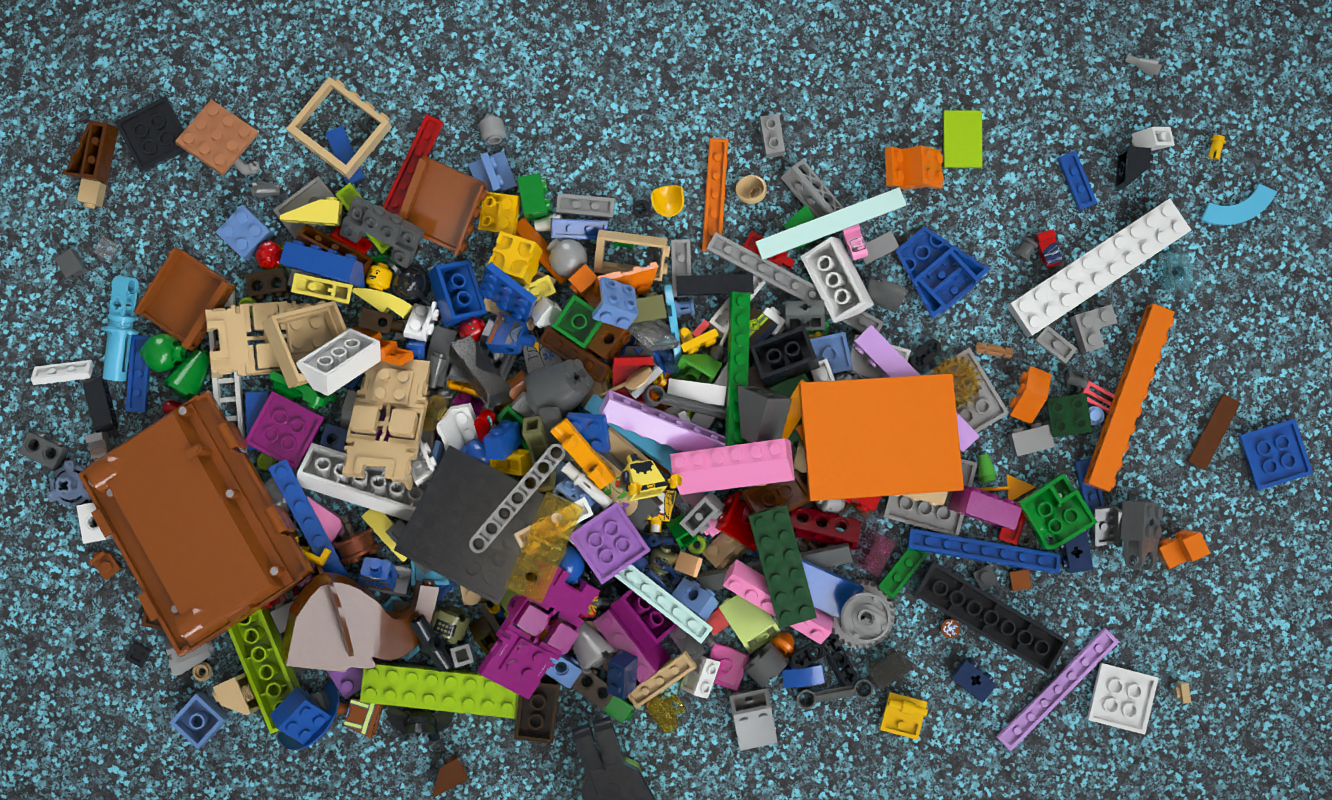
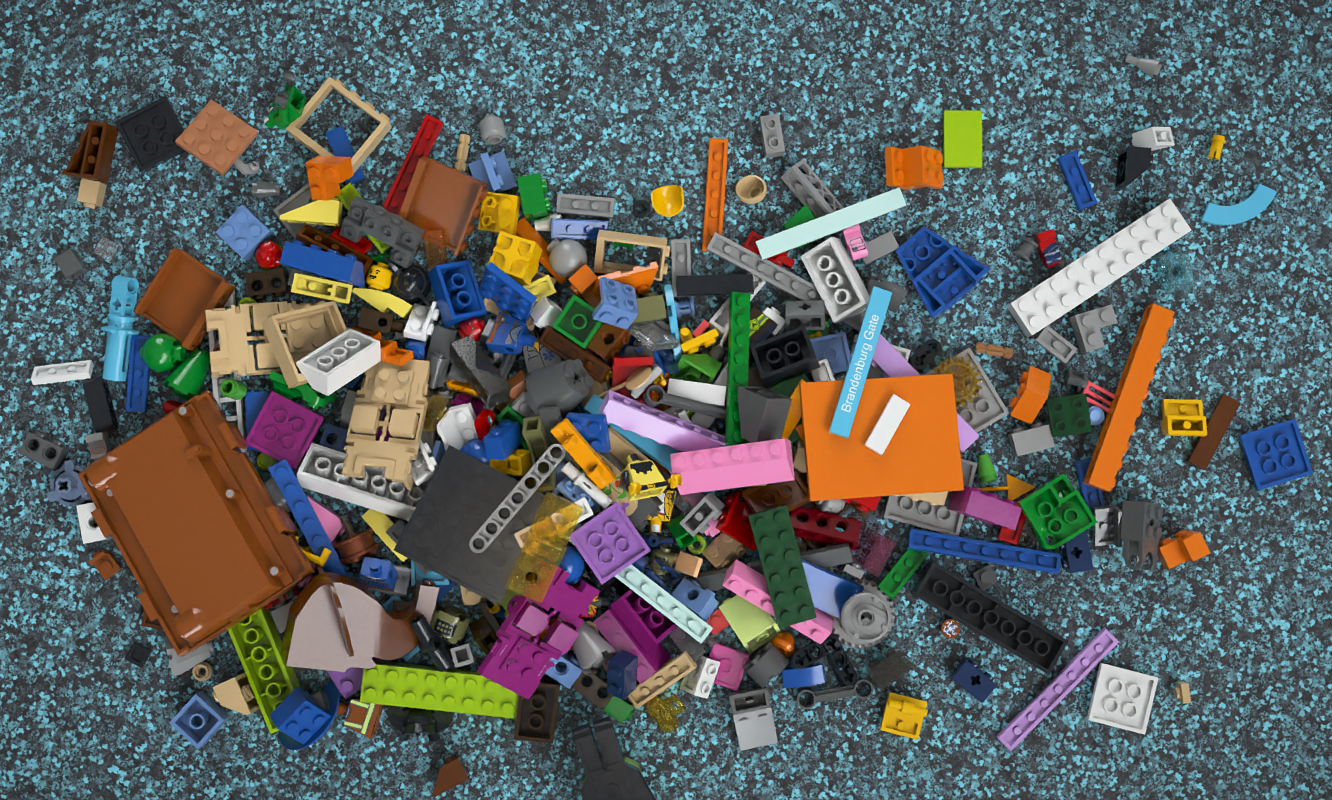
dark orange tile [1008,569,1032,591] -> none
none -> bright green brick [220,378,247,400]
none -> green torso [264,70,307,129]
none -> orange brick [305,155,354,201]
none -> clear orange tile [424,229,448,269]
none -> tan axle [455,134,470,172]
none -> medium azure tile [828,286,892,439]
none -> light grey plate [839,562,864,579]
none -> white tile [864,394,910,455]
none -> yellow brick [1161,399,1207,437]

